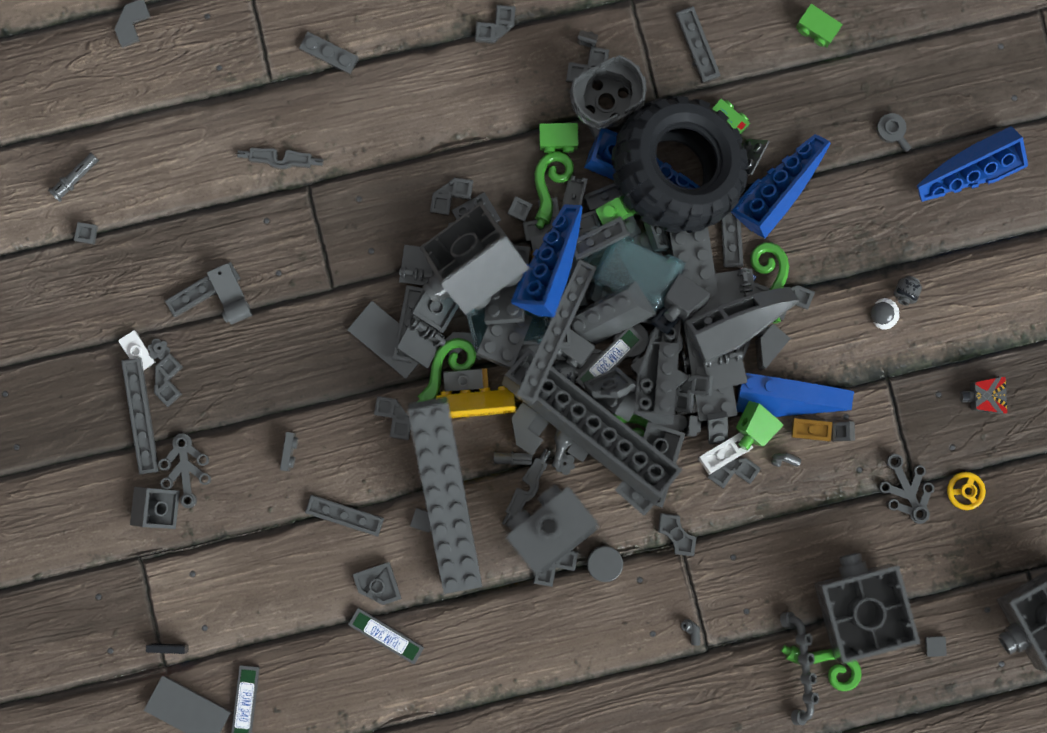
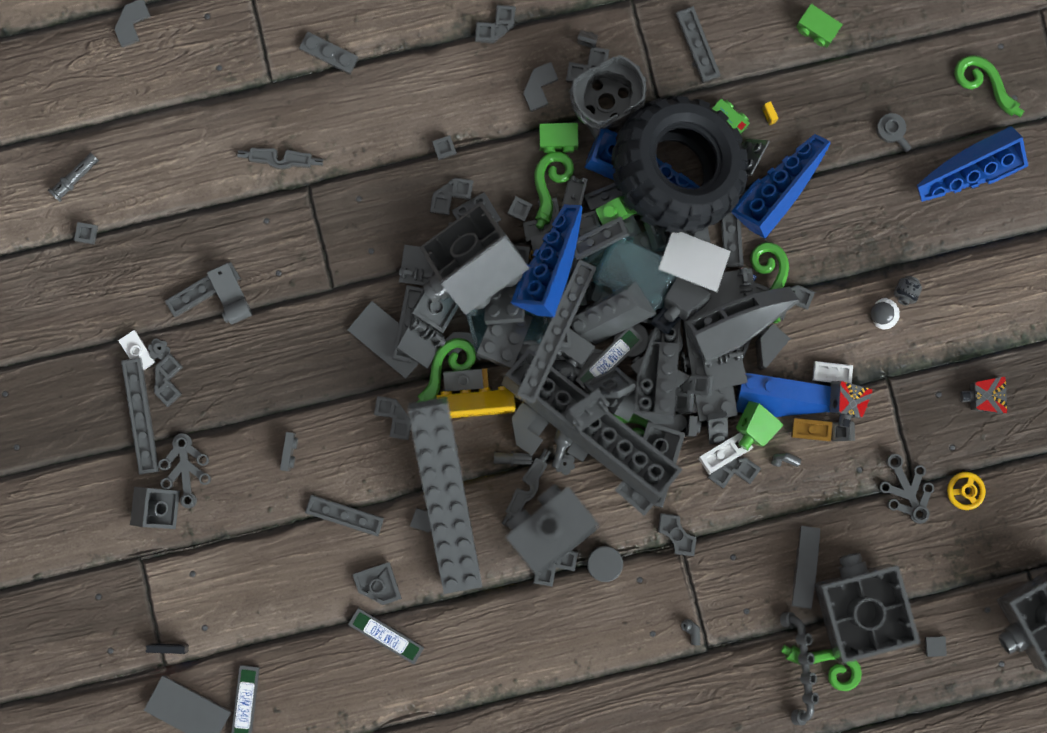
none -> dark grey plate [432,135,456,160]
none -> dark grey tile [523,62,558,112]
none -> dark grey hinge [565,389,609,434]
none -> white sticker [659,232,731,292]
none -> yellow tile [762,101,779,125]
none -> dark grey slope [792,526,820,609]
none -> white plate [812,361,853,384]
none -> torso [830,381,873,428]
none -> bright green plant [955,56,1024,117]

